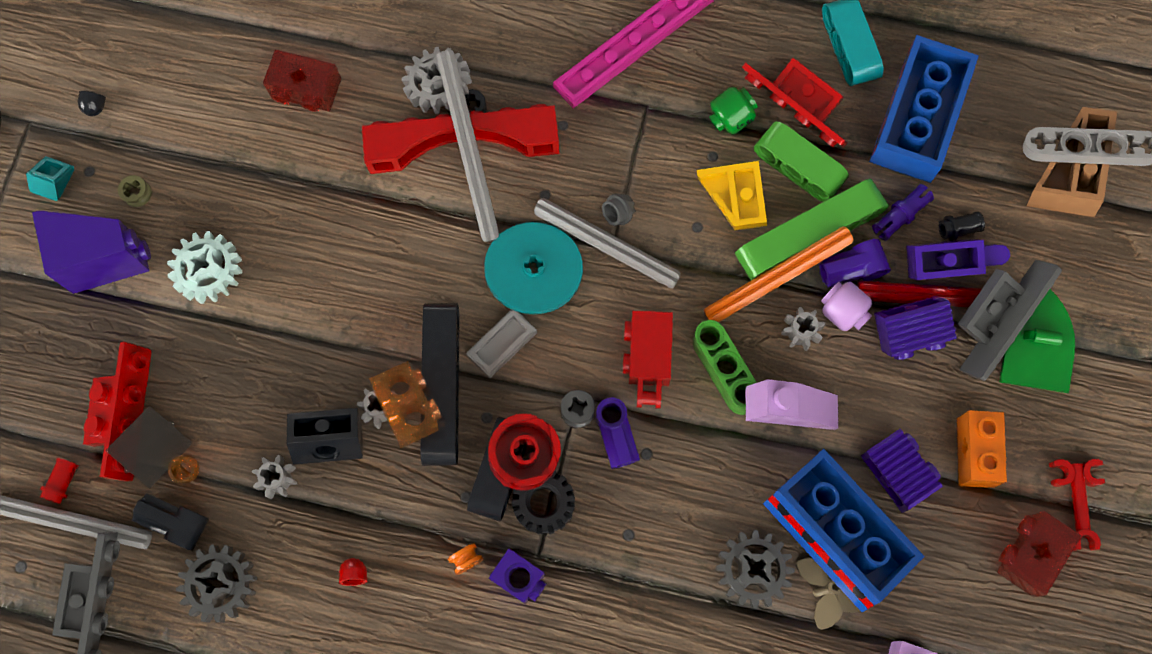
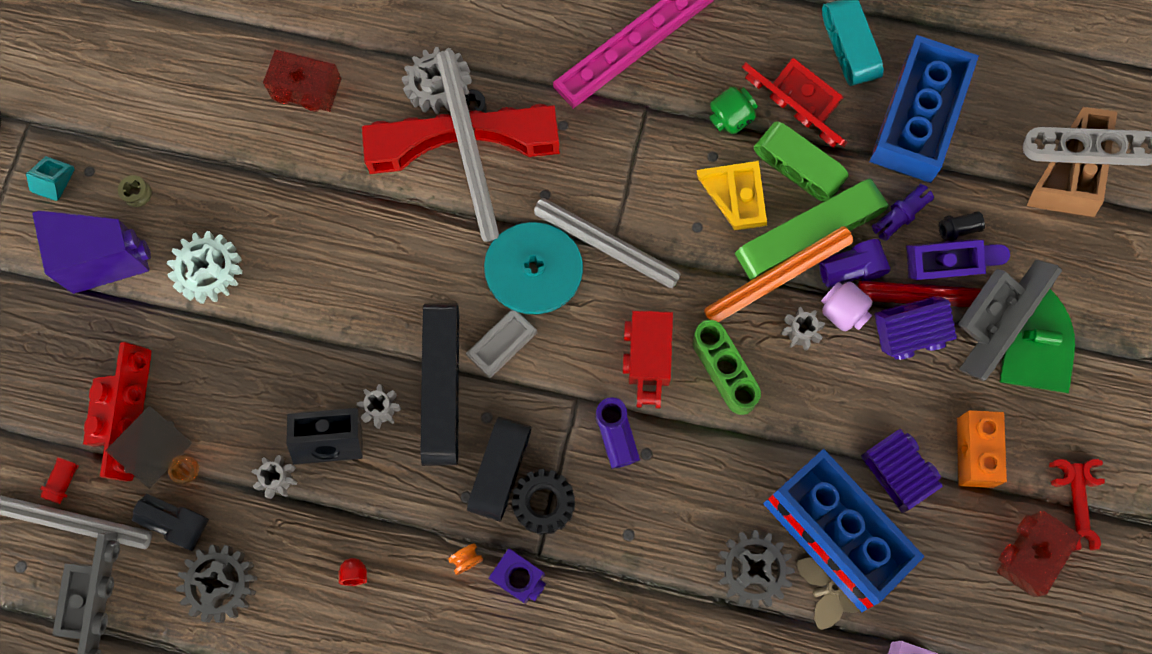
black hinge [77,91,106,116] -> none
clear orange brick [369,361,442,448] -> none
red brick [488,413,561,490] -> none
dark grey wheel [561,390,595,428] -> none
dark grey plate [602,193,636,226] -> none
lavender slope [746,379,838,430] -> none

